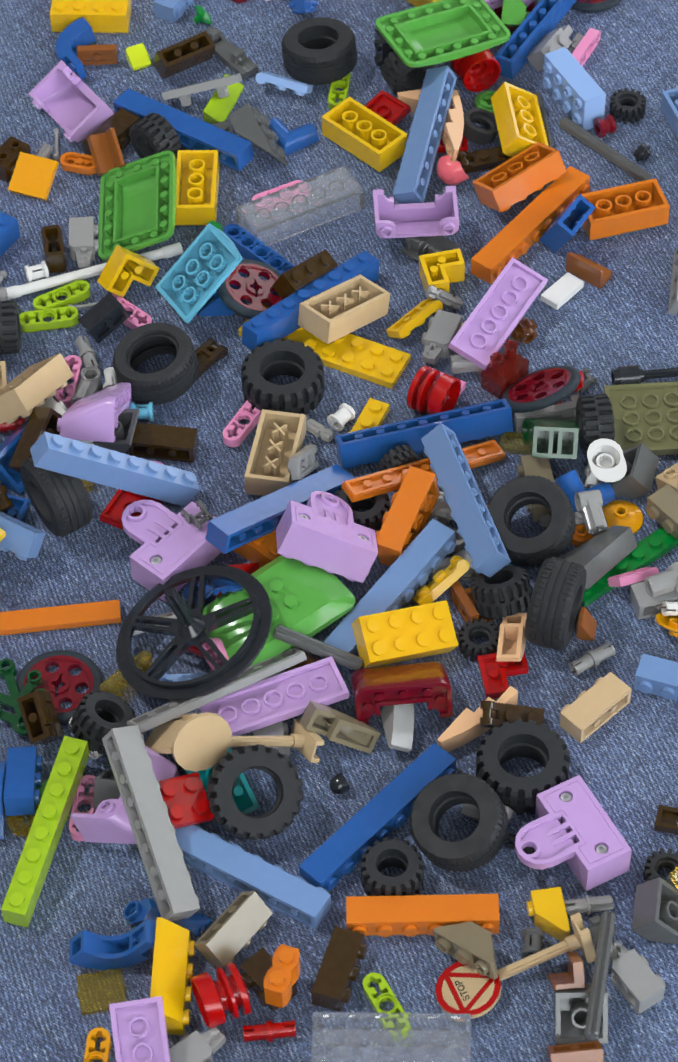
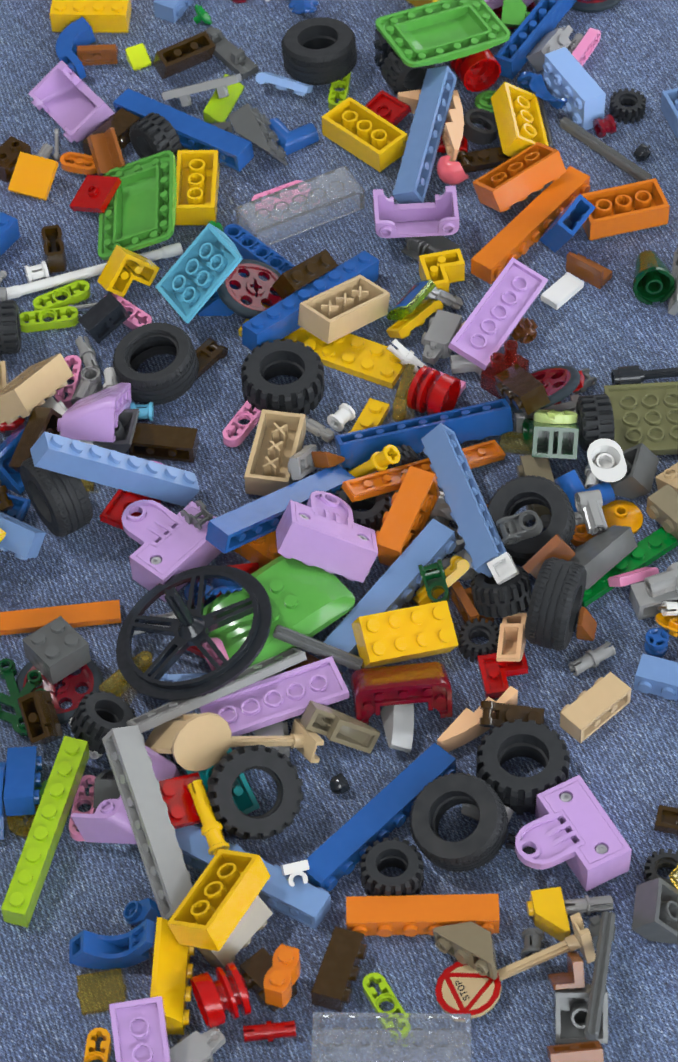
light grey hinge [69,216,99,268] -> none
light grey hinge [609,941,665,1014] -> none
none -> dark grey brick [22,616,91,685]
none -> red plate [69,175,122,213]
none -> yellow brick [167,849,270,951]
none -> yellow pin [187,780,230,855]
none -> white tile [281,860,309,887]
none -> dark orange slope [311,451,345,468]
none -> yellow pin [348,444,400,478]
none -> clear neon green slope [386,280,436,320]
none -> white pin [387,338,427,373]
none -> clear yellow hinge [392,364,416,422]
none -> dark green piece [418,559,450,603]
none -> white tile [487,552,520,585]
none -> dark brown brick [494,363,550,415]
none -> dark grey piece [496,510,543,546]
none -> blue plant [517,71,568,109]
none -> dark orange panel [522,534,575,579]
none -> yellowish green tile [533,409,577,424]
none -> dark green cone [633,250,675,305]
none -> blue wheel [644,628,669,657]

